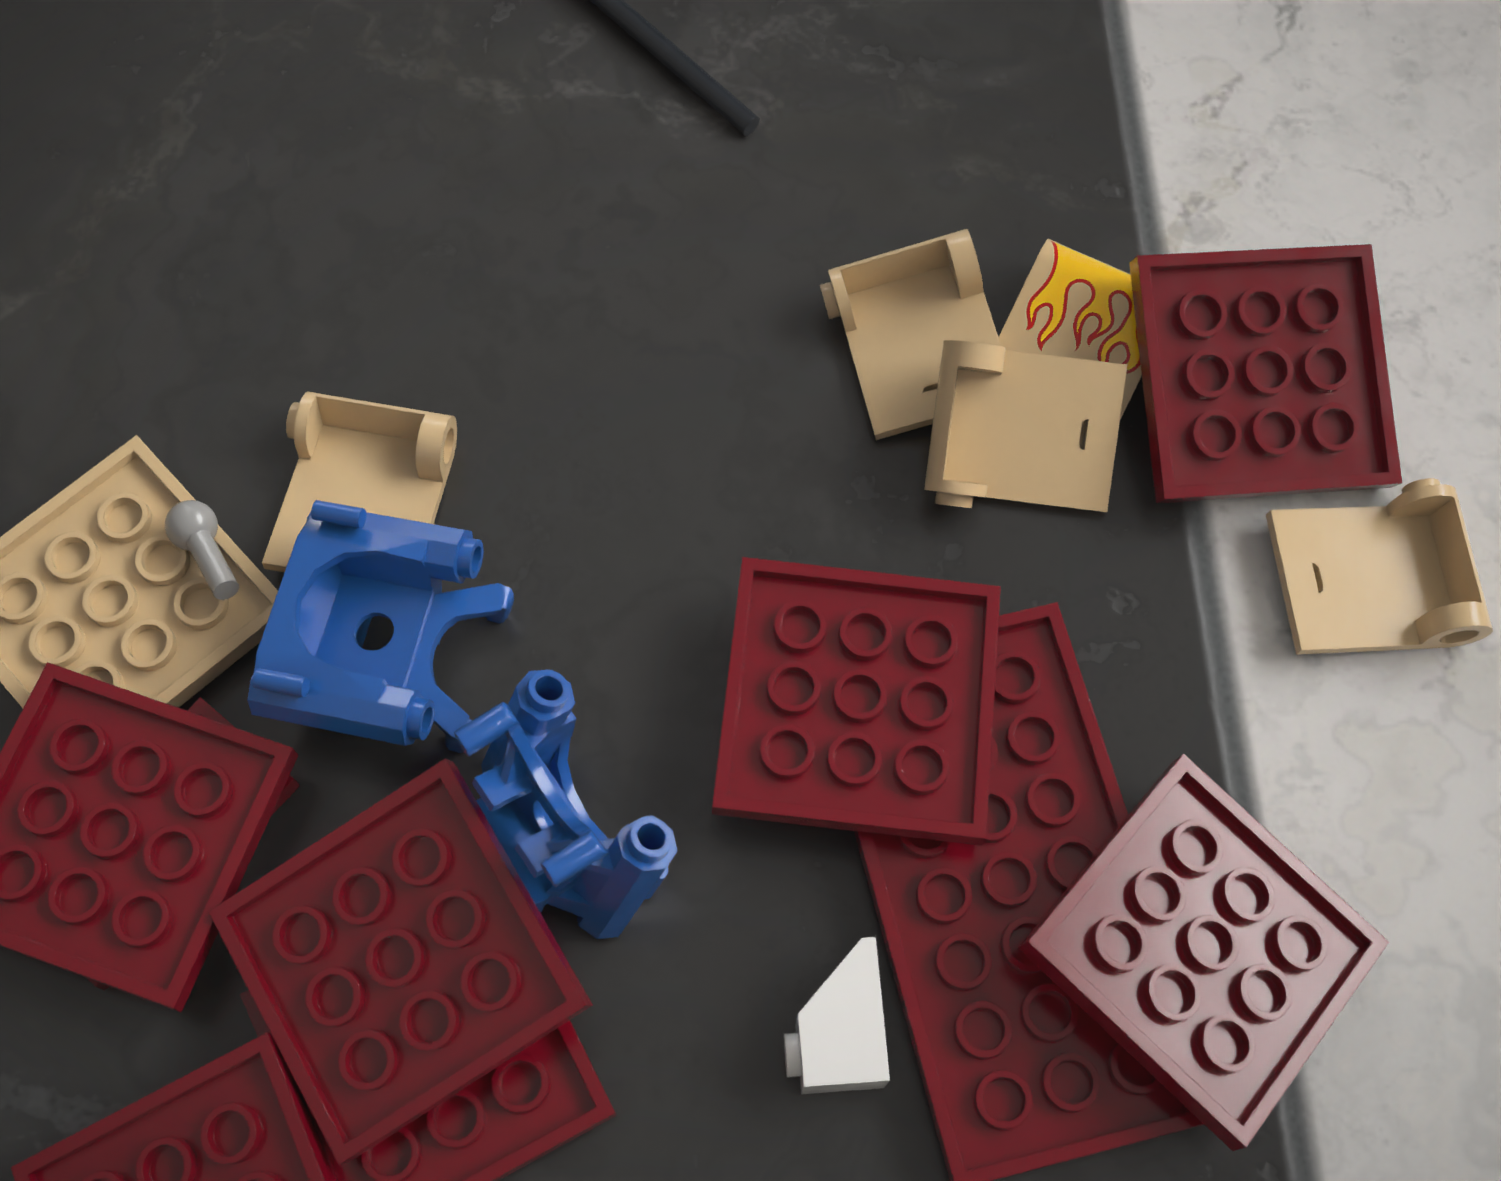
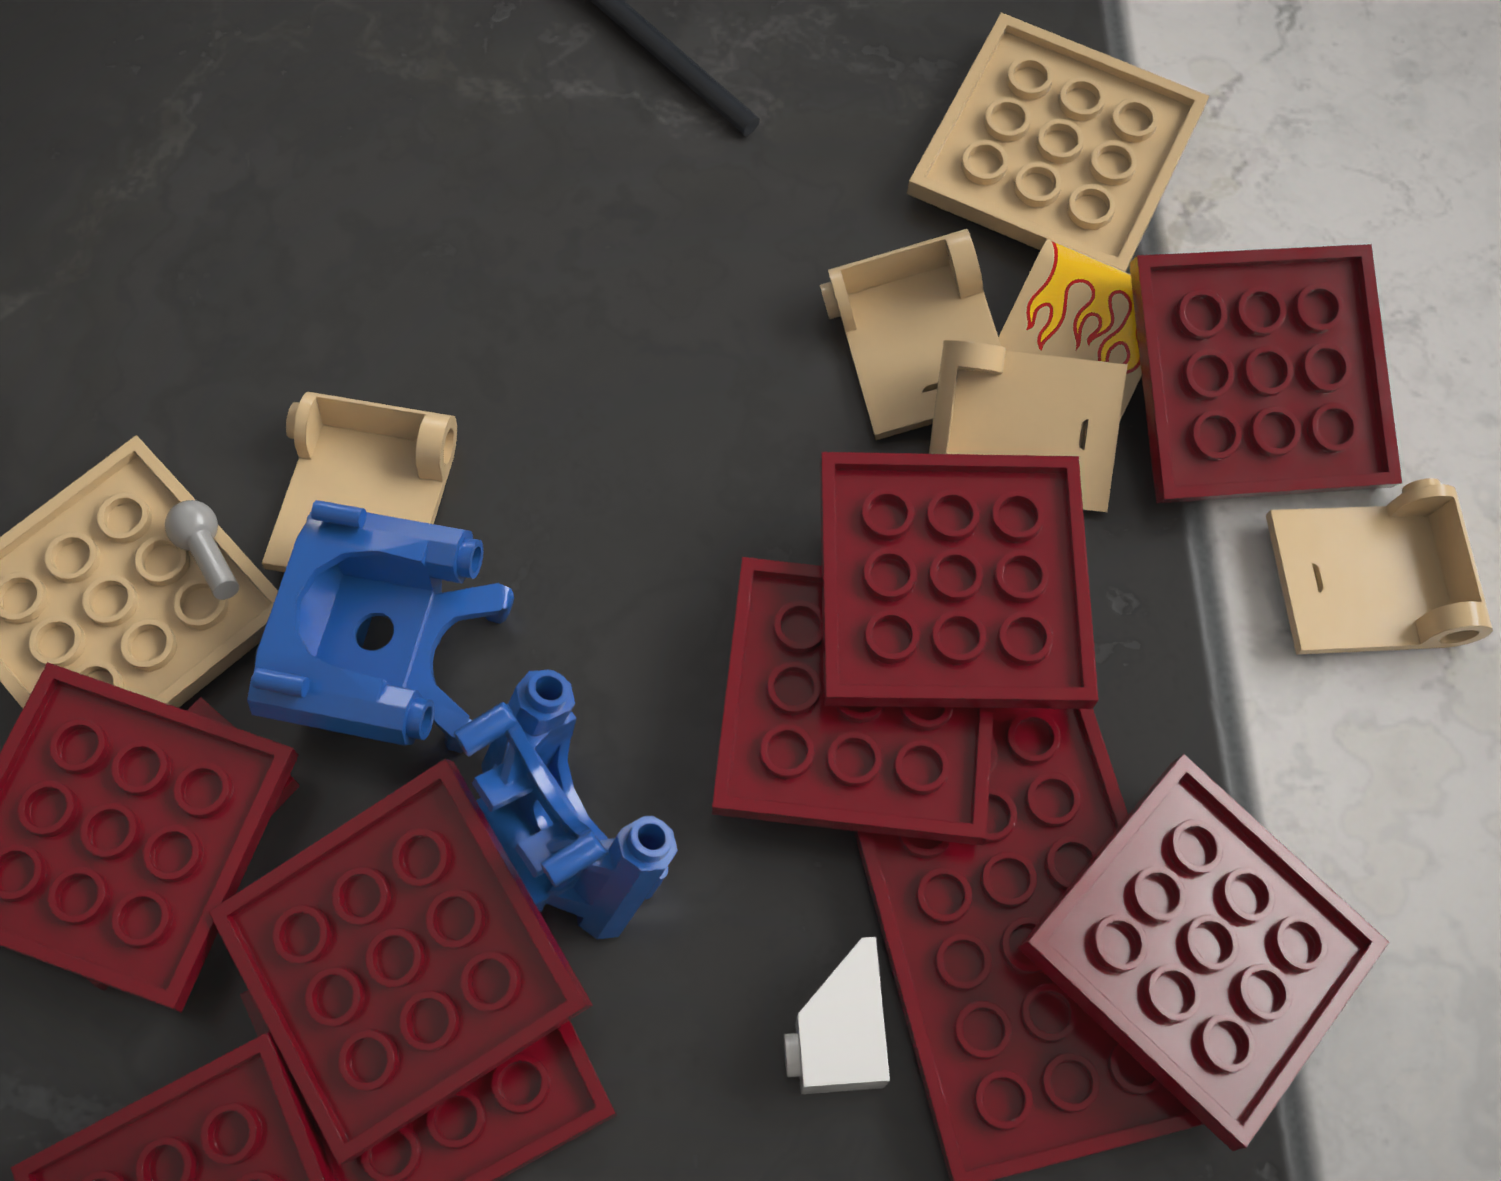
none -> dark red plate [820,452,1099,709]
none -> tan plate [907,13,1209,272]

